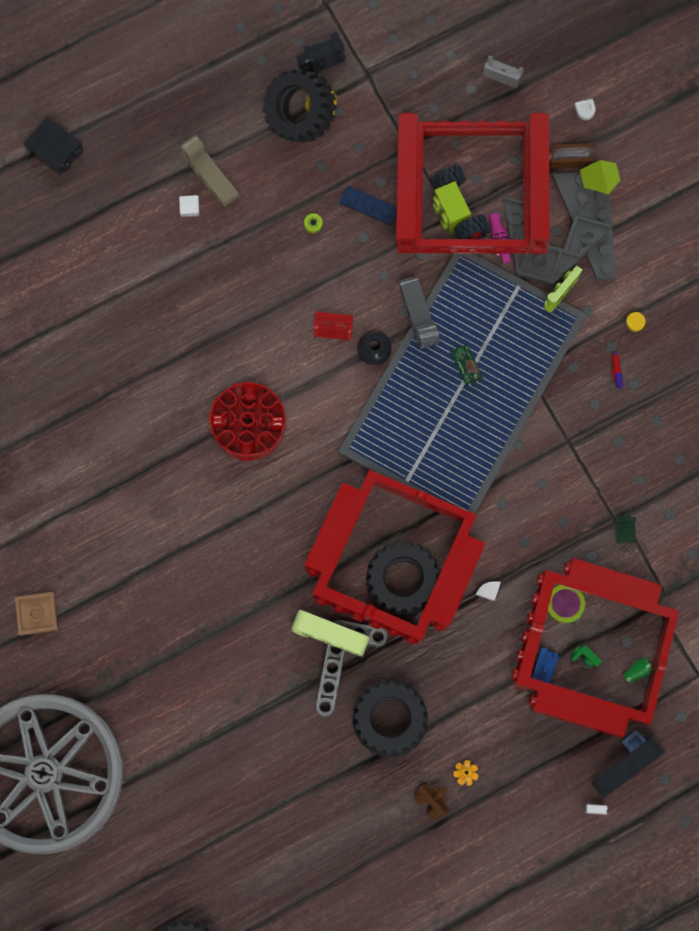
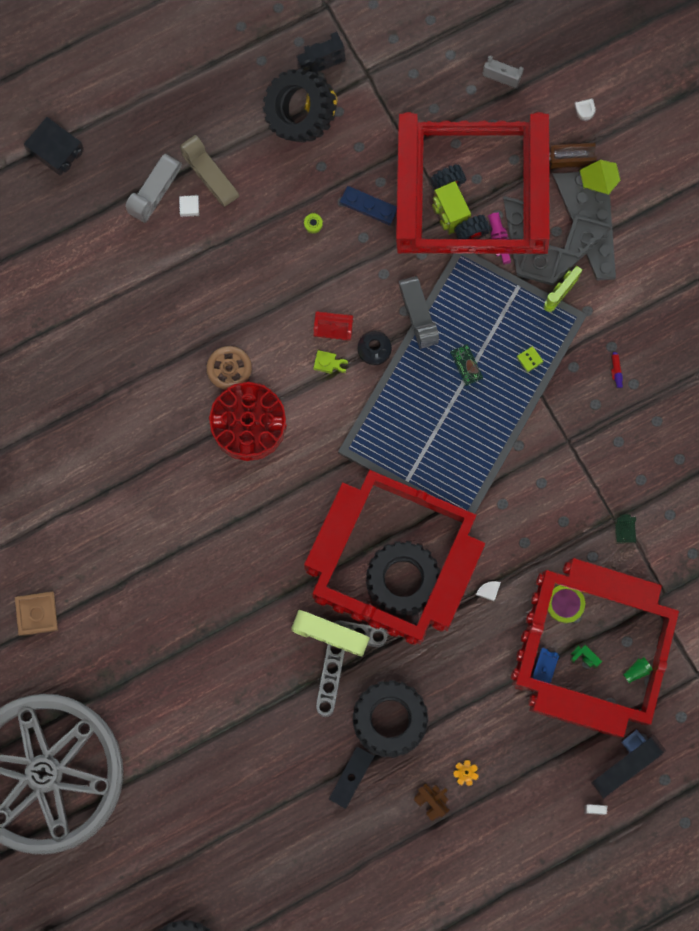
yellow tile [626,312,646,332] -> none
none -> light grey beam [126,154,182,223]
none -> medium nougat plate [206,346,252,390]
none -> lime plate [314,350,348,374]
none -> black tile [329,747,374,809]
none -> lime tile [517,346,543,373]

